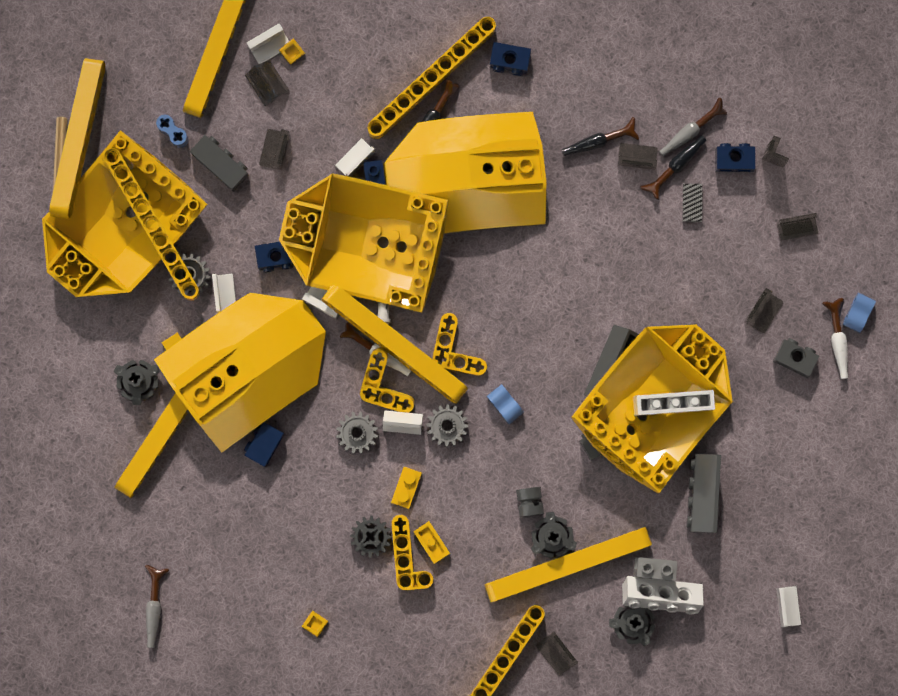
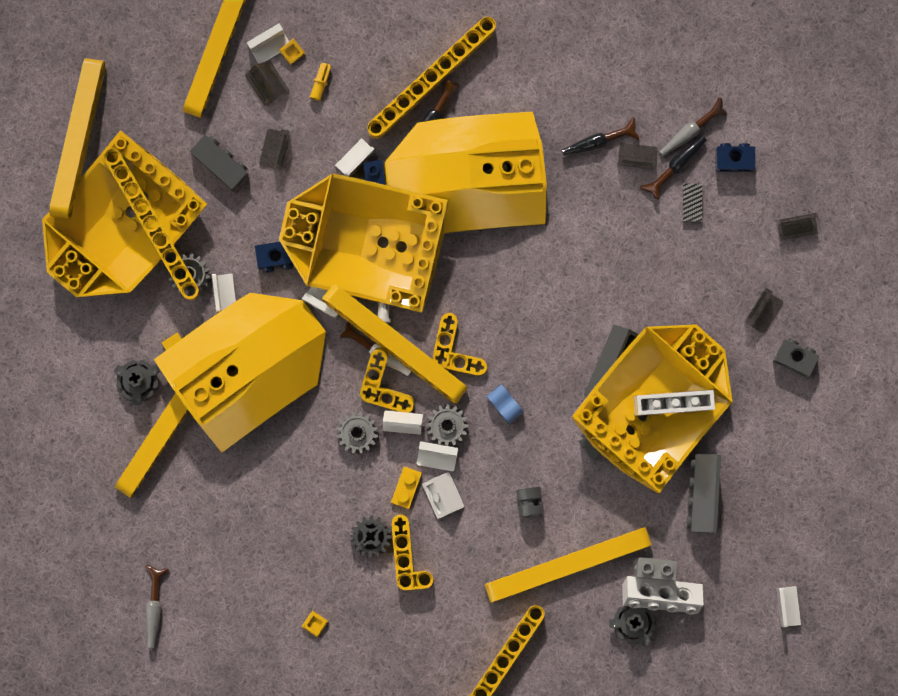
tan axle [53,117,67,190] -> none
medium blue axle [156,115,189,148] -> none
dark blue brick [244,423,285,468] -> none
yellow plate [413,521,450,564] -> none
dark blue brick [489,42,531,76] -> none
dark grey piece [531,512,577,558] -> none
clear smoke panel [536,631,578,676] -> none
clear smoke panel [762,136,789,168] -> none
white piece [822,298,848,379] -> none
medium blue axle [842,292,876,333] -> none
none -> yellow axle [309,63,331,101]
none -> white panel [417,441,458,471]
none -> white panel [422,472,464,519]

